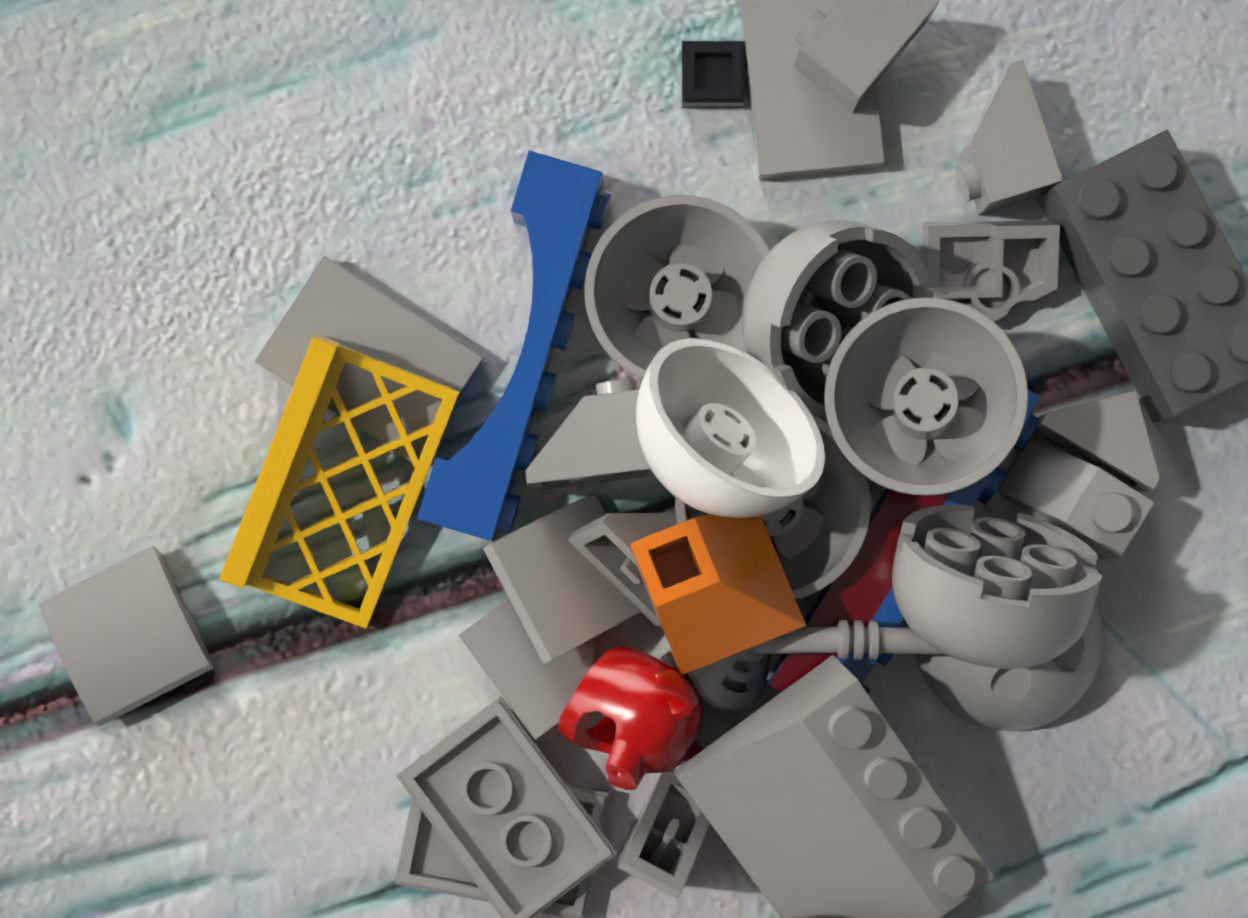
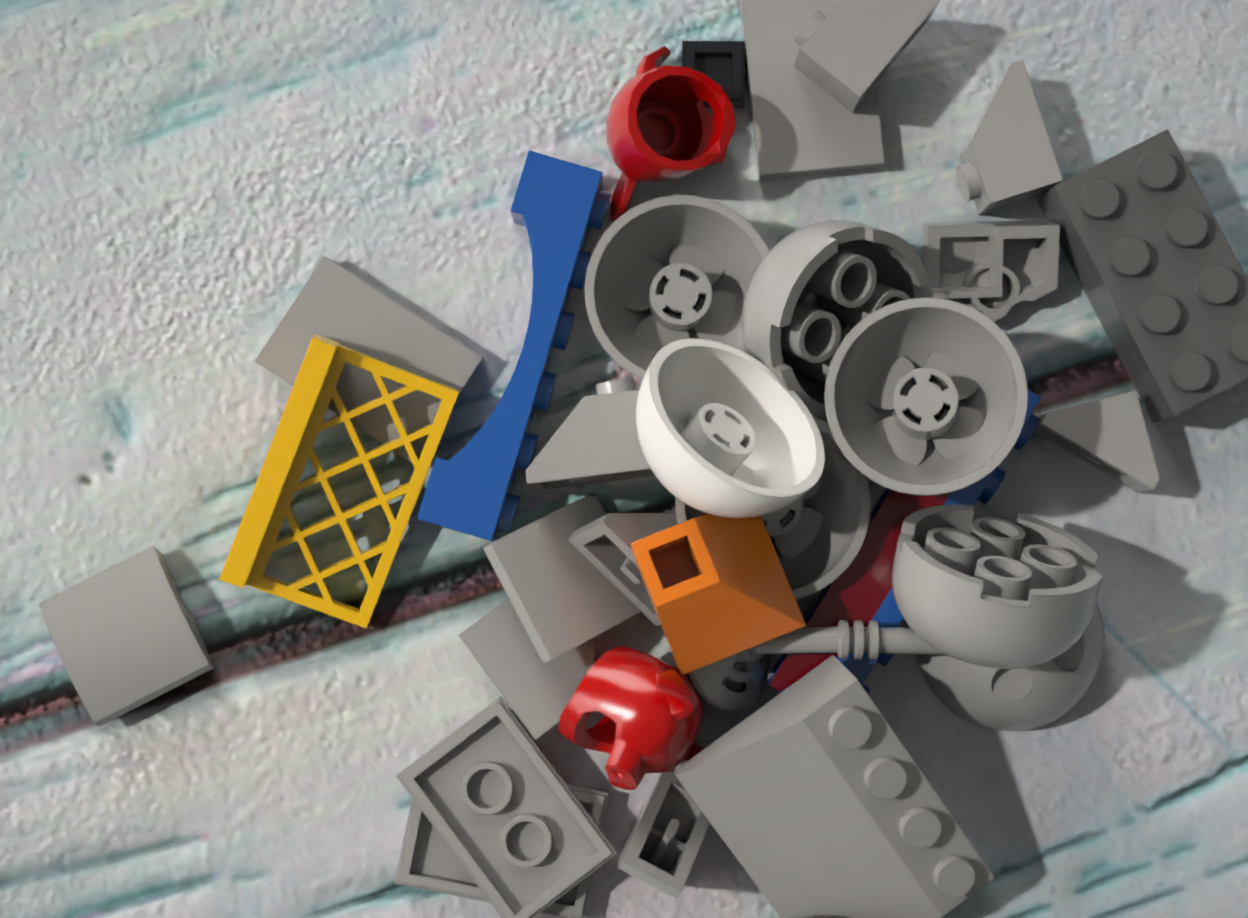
light grey slope [996,437,1154,559] -> none
none -> red piece [606,46,736,223]

